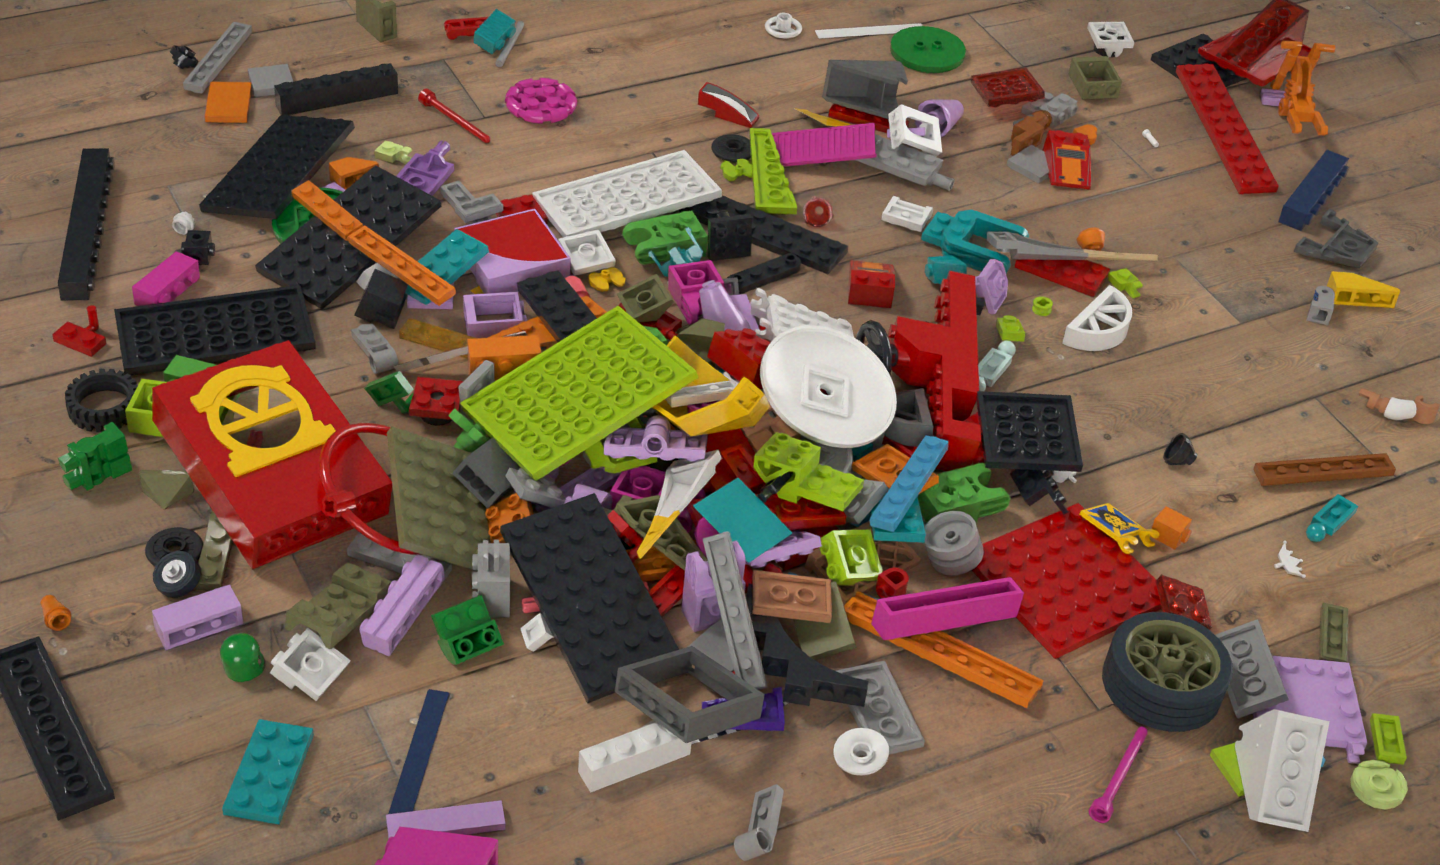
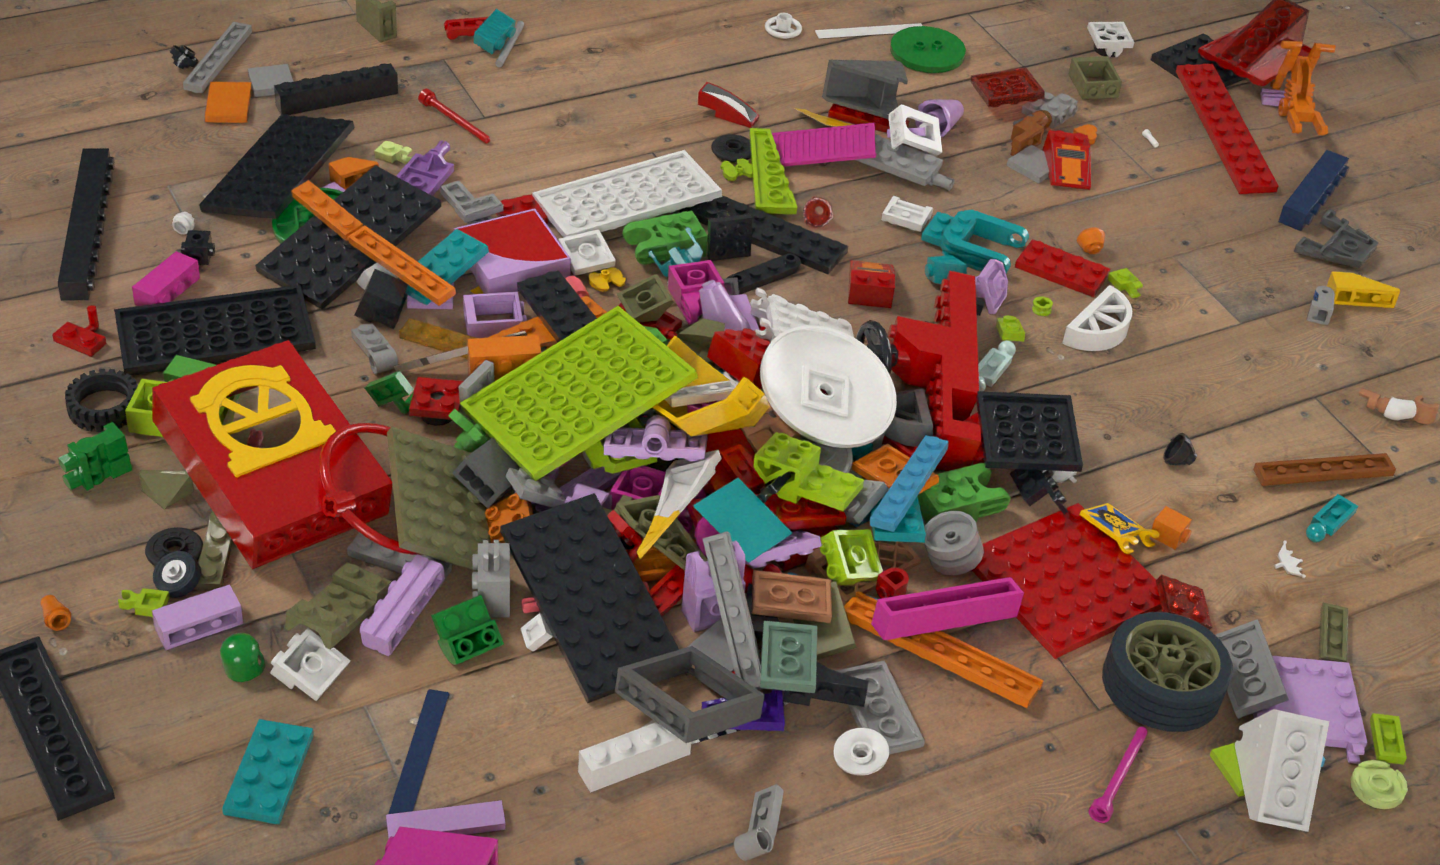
dark pink plate [505,78,577,124] -> none
light grey plate [987,232,1158,261] -> none
none -> lime plate [118,588,170,617]
none -> sand green plate [760,621,817,693]

